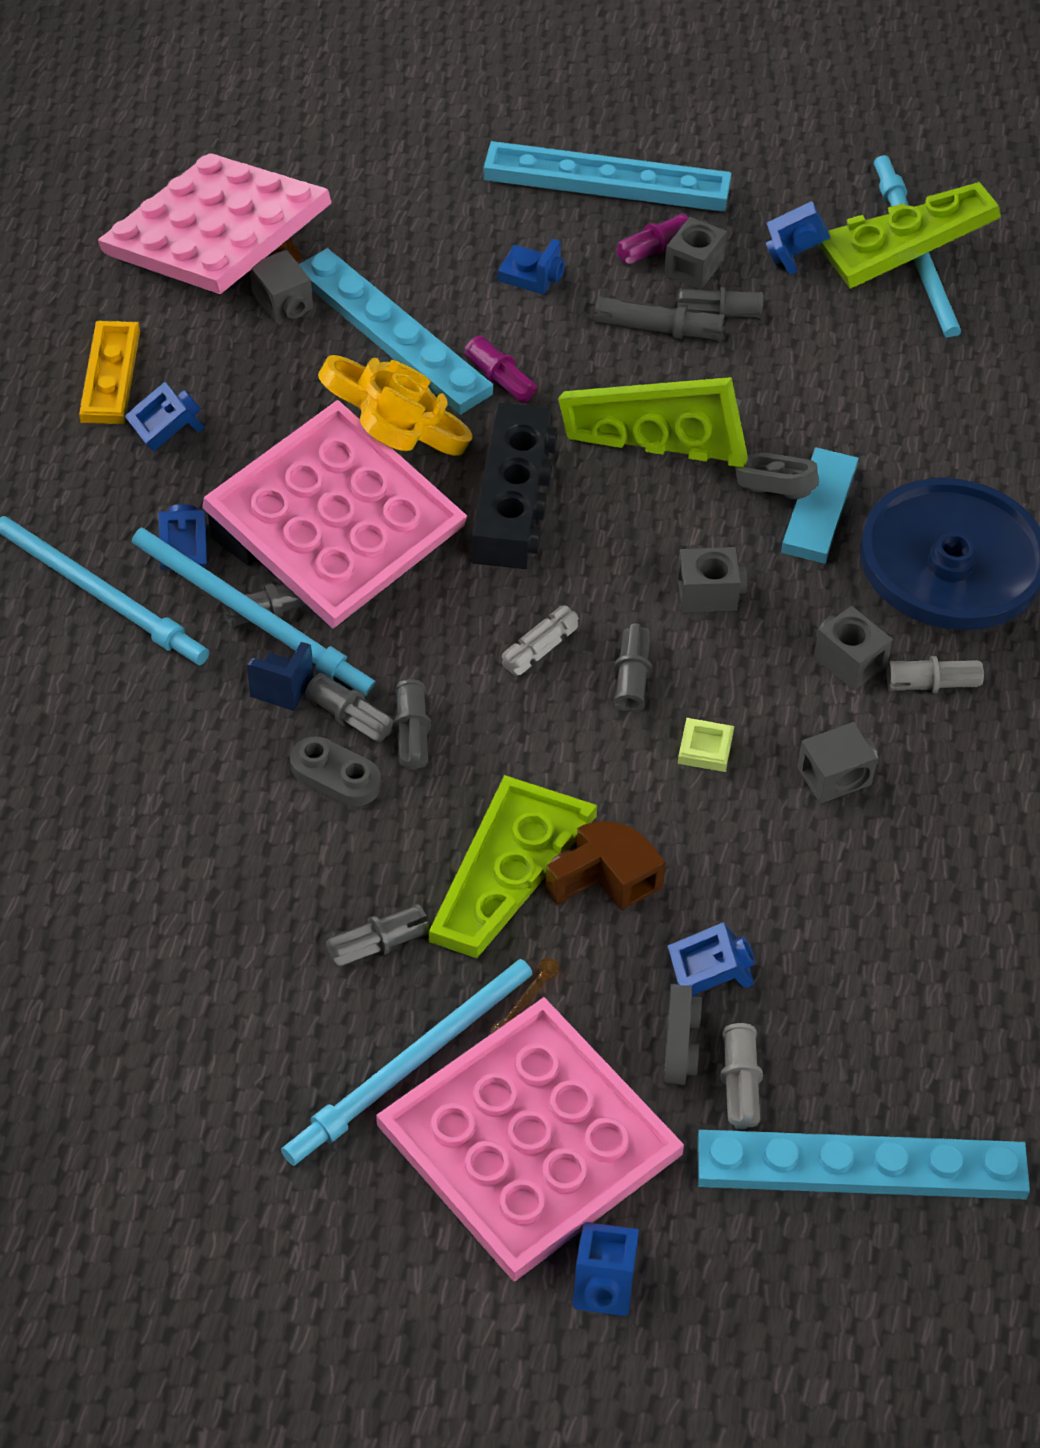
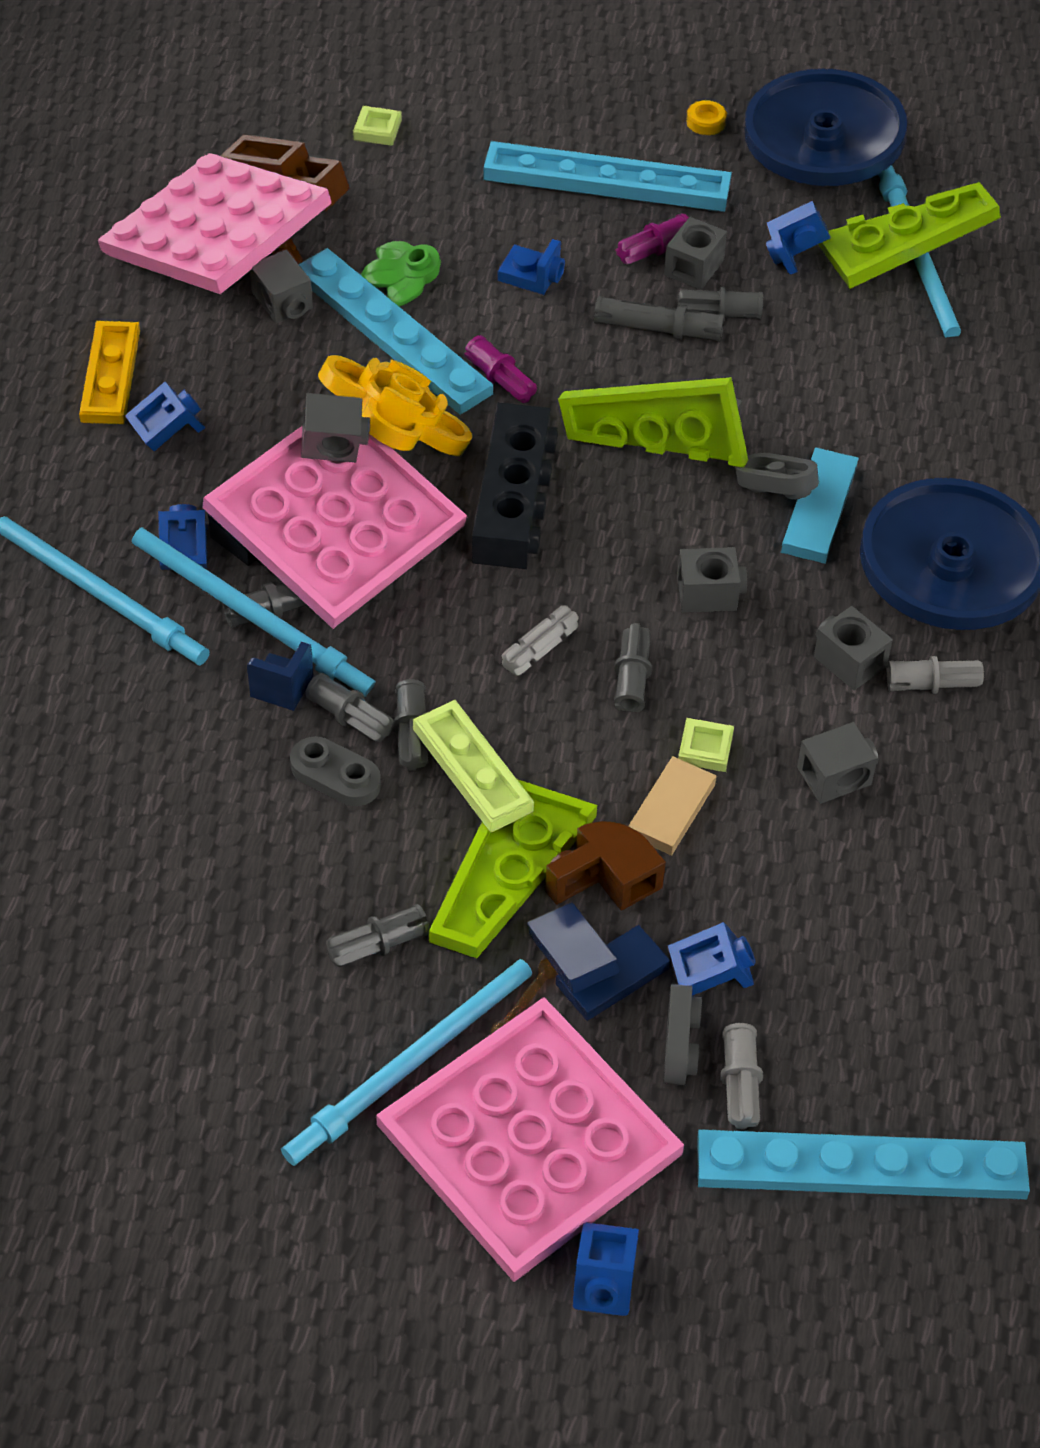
none -> reddish brown slope [220,134,350,211]
none -> dark grey brick [301,393,370,463]
none -> yellowish green tile [353,106,402,146]
none -> bright green plate [361,241,441,307]
none -> yellowish green tile [413,700,534,833]
none -> tile [527,902,620,994]
none -> dark blue tile [556,925,670,1021]
none -> tan tile [629,756,717,856]
none -> yellow tile [687,100,727,135]
none -> dark blue dish [744,69,907,186]

